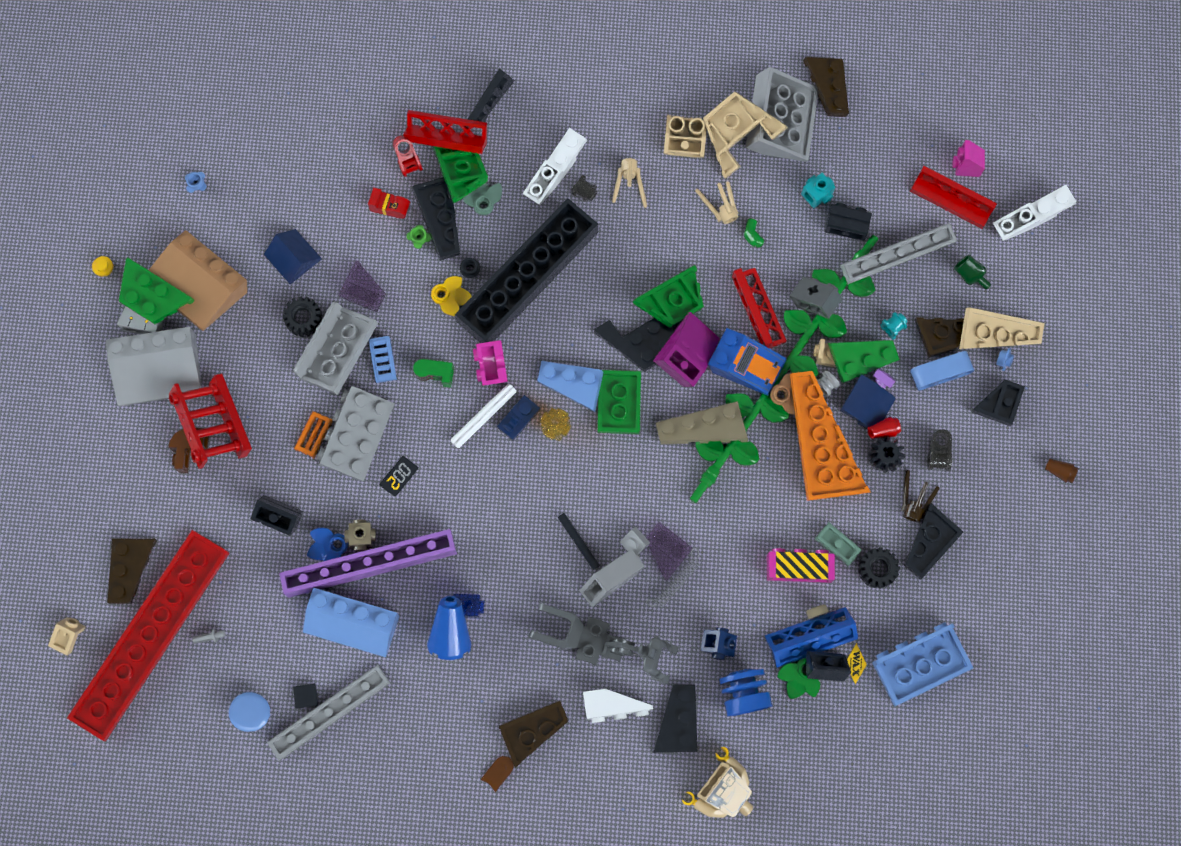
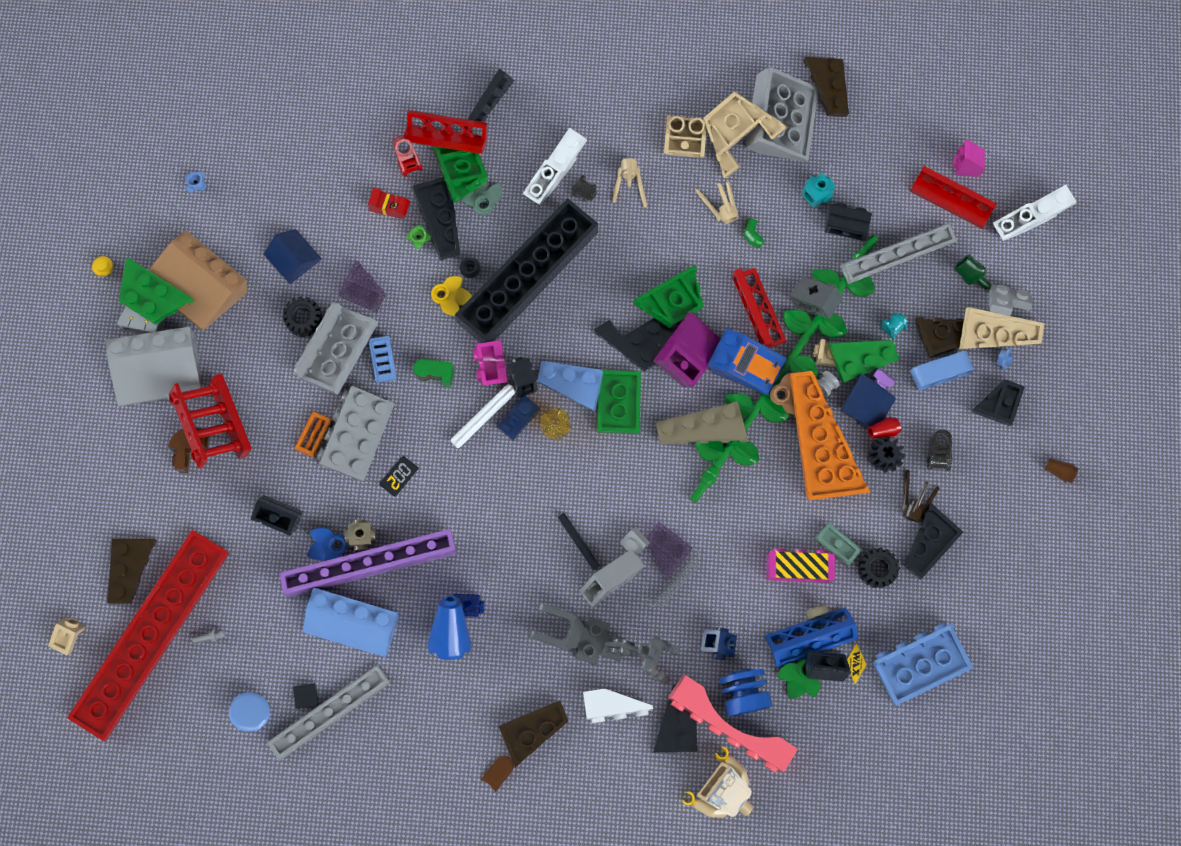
none -> black brick [509,357,538,398]
none -> coral arch [668,675,798,773]
none -> light grey plate [989,284,1033,316]

